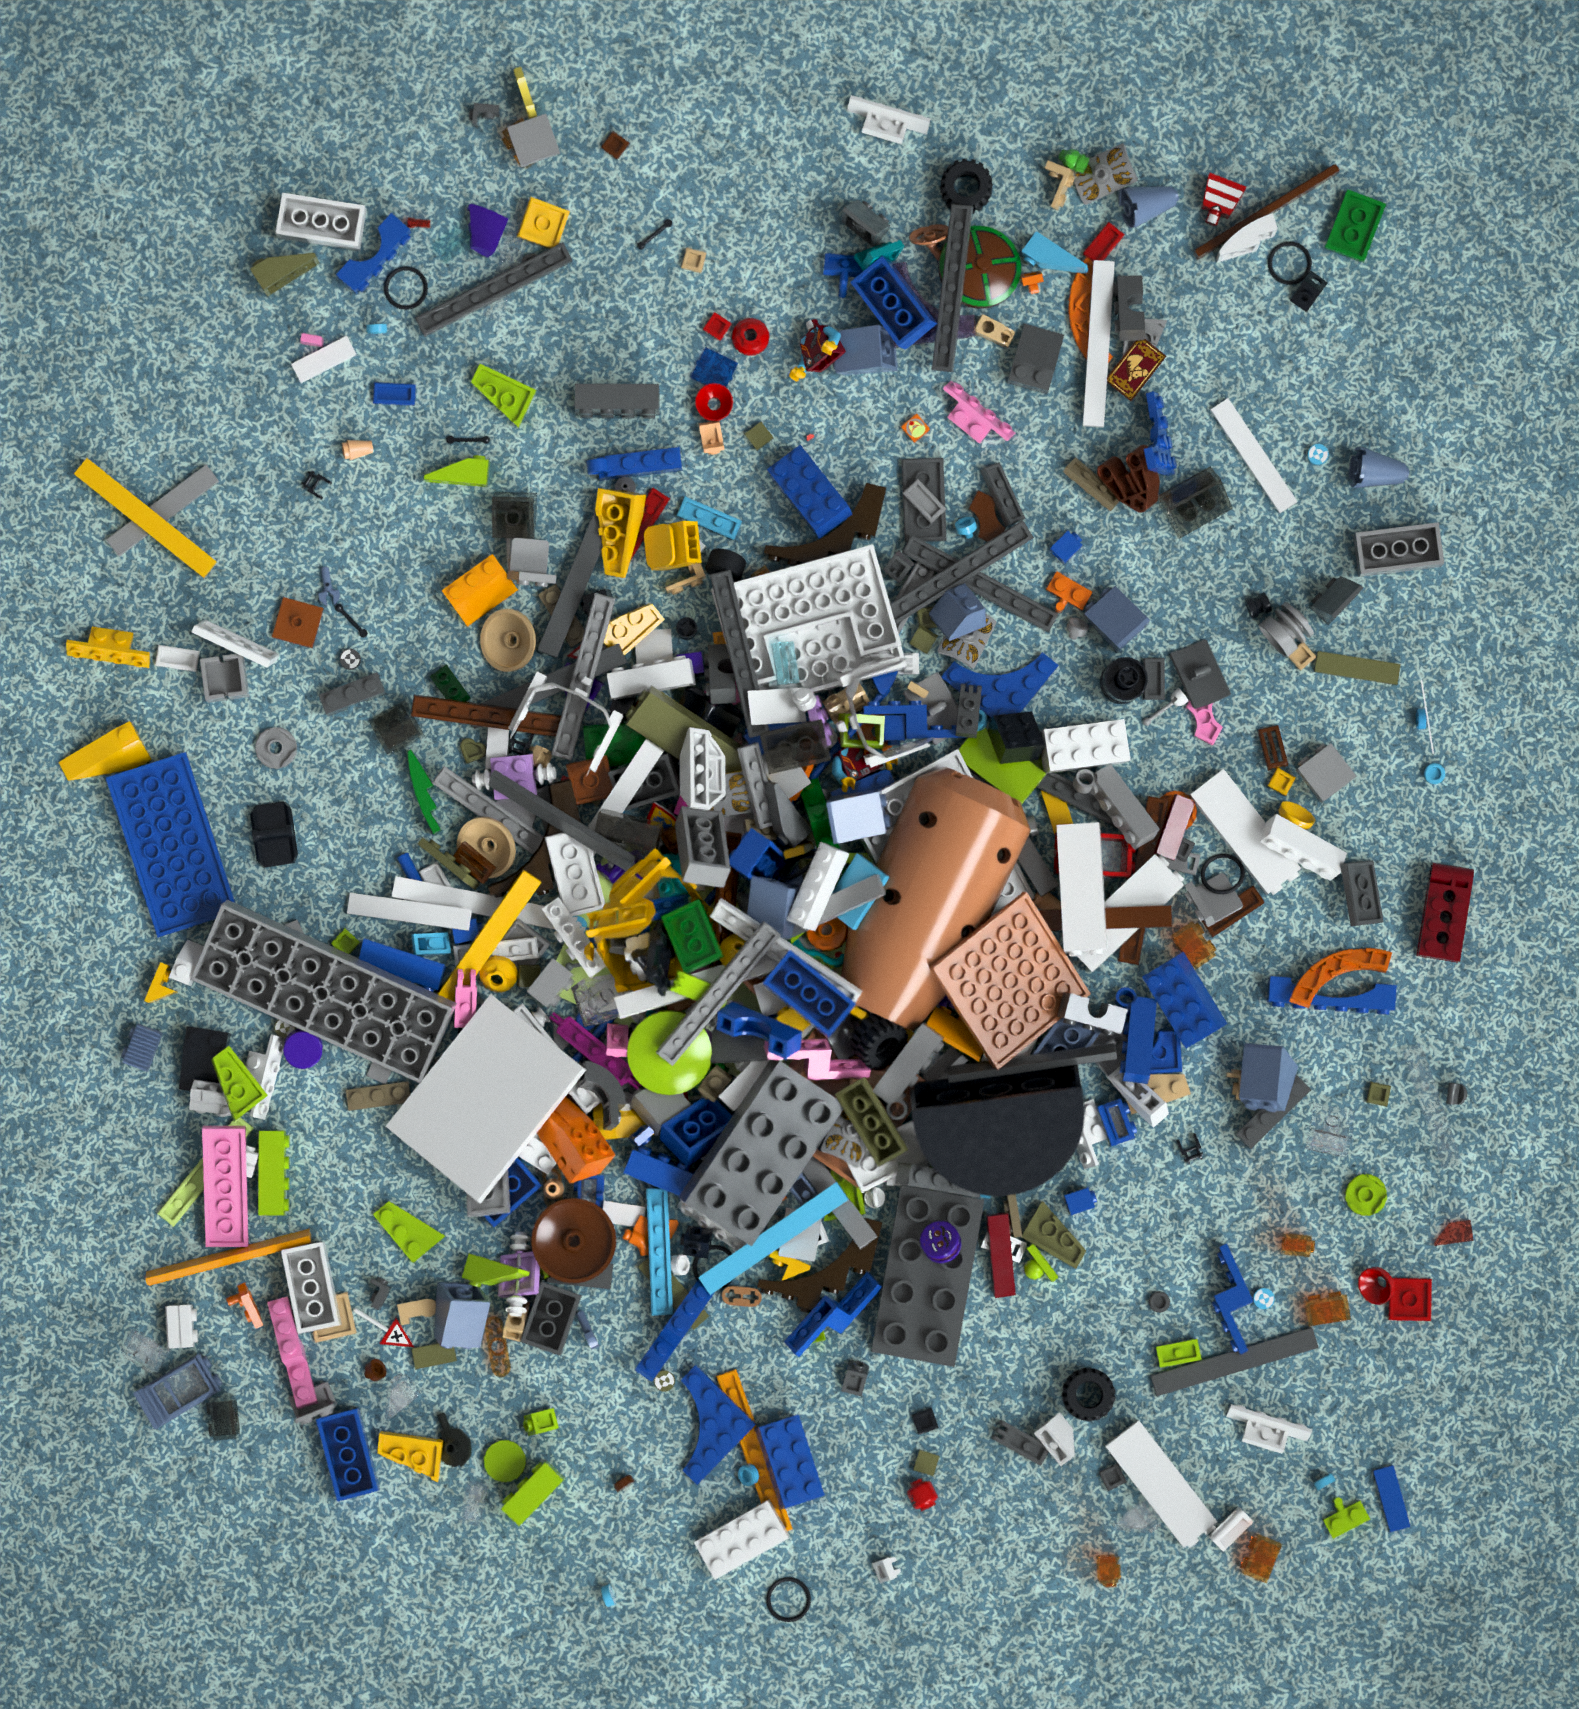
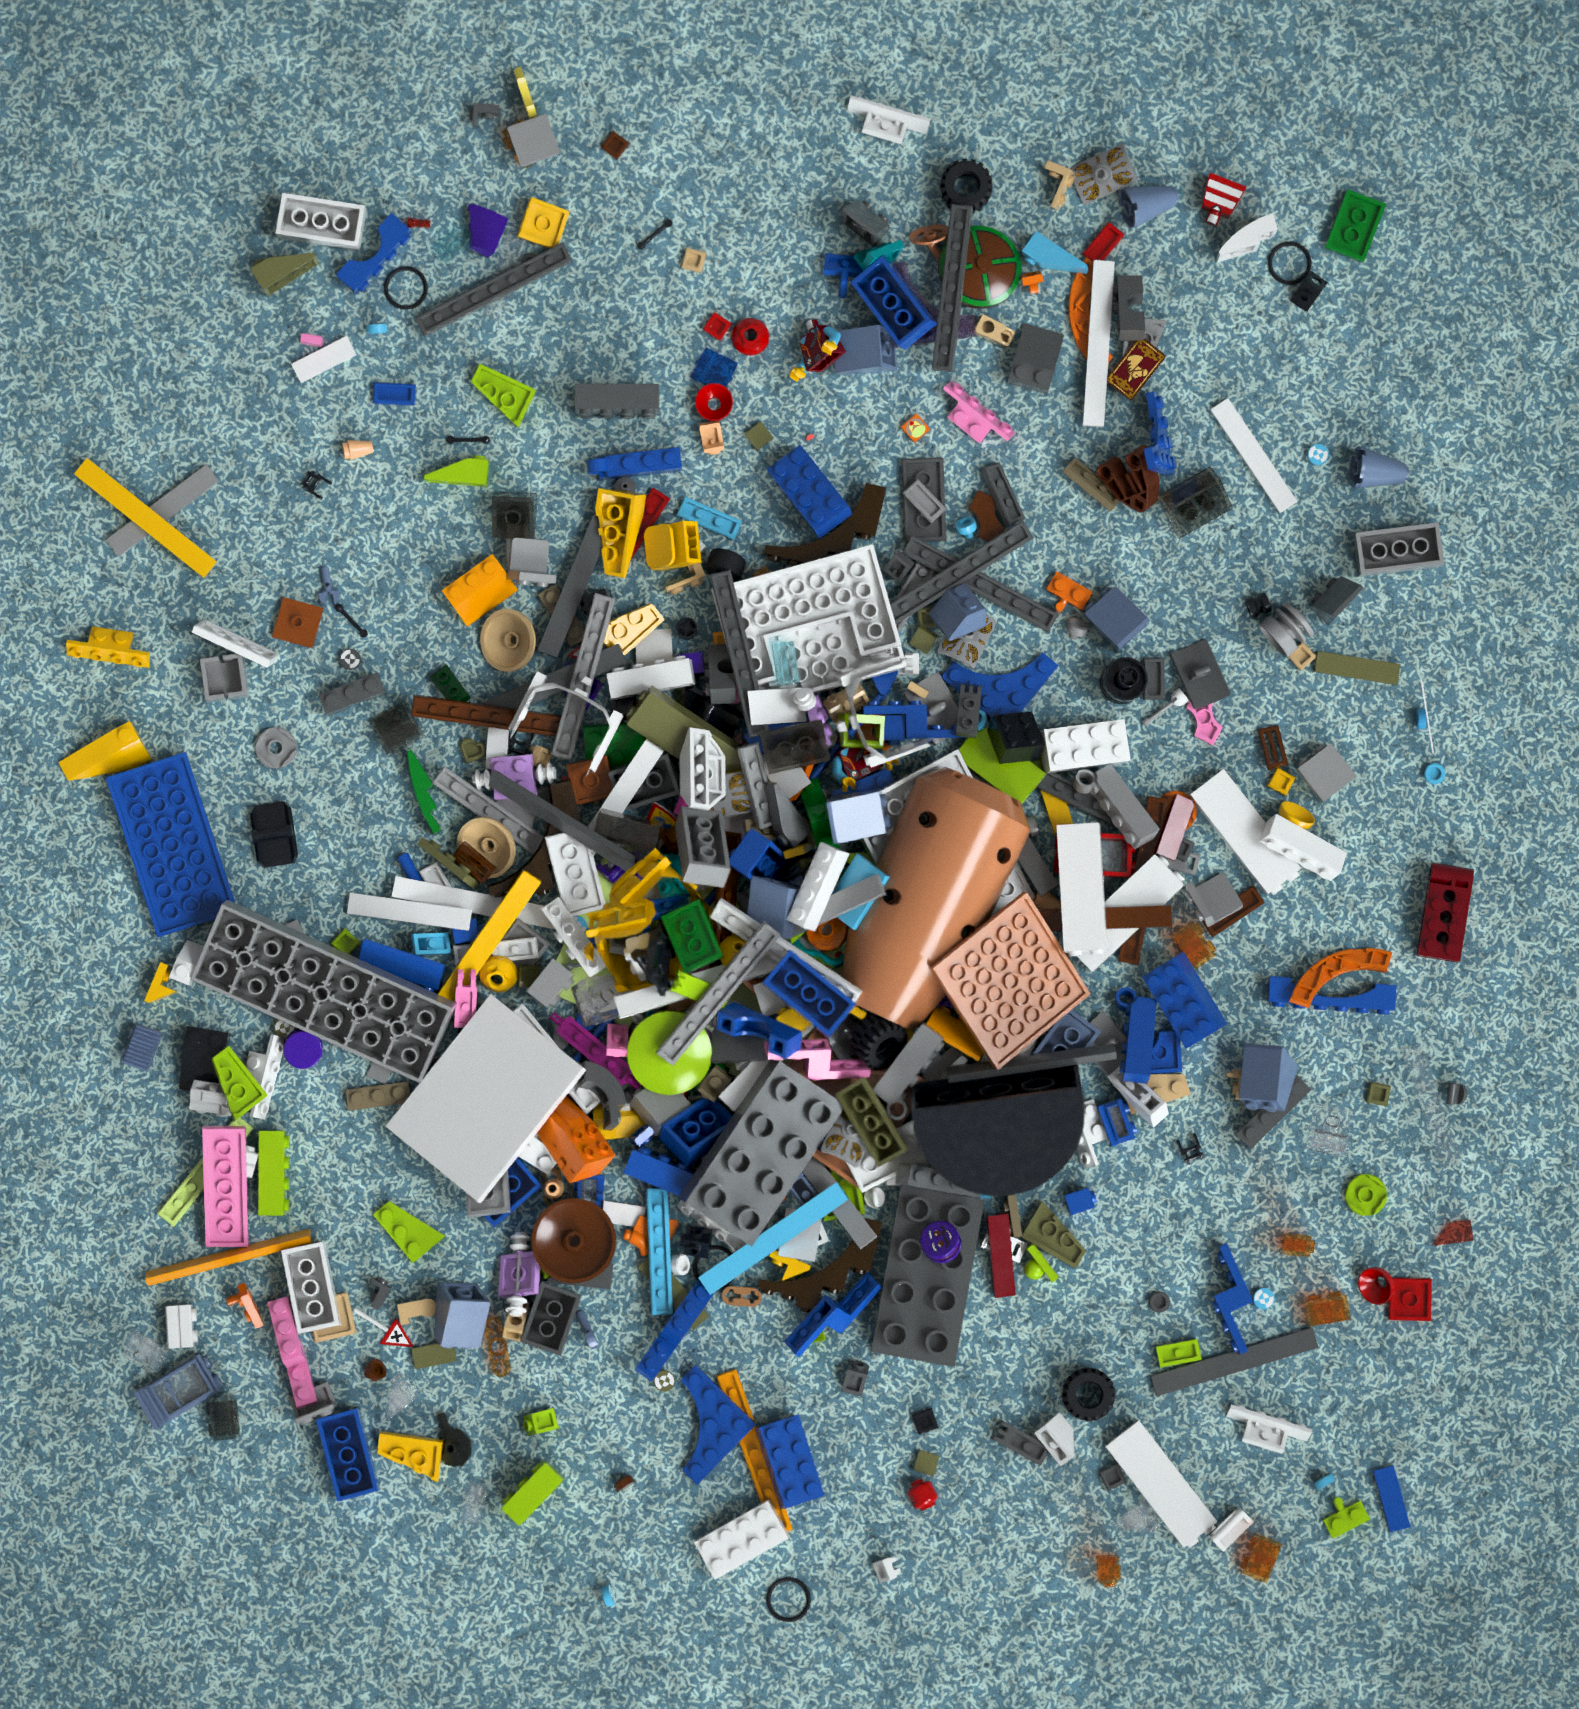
white tile [155,645,200,672] -> none
lime slope [462,1253,530,1288] -> none
lime tile [484,1440,526,1482] -> none
white bush [531,1007,550,1027] -> none
medium azure tile [738,1464,759,1486] -> none
blue brick [1049,531,1083,565] -> none
arch [1057,992,1128,1036] -> none
bright green animal [1058,149,1090,173] -> none
reddish brown tile [1194,164,1340,260] -> none
black tyre [1201,854,1245,894] -> none
dark grey tile [1340,860,1383,927] -> none

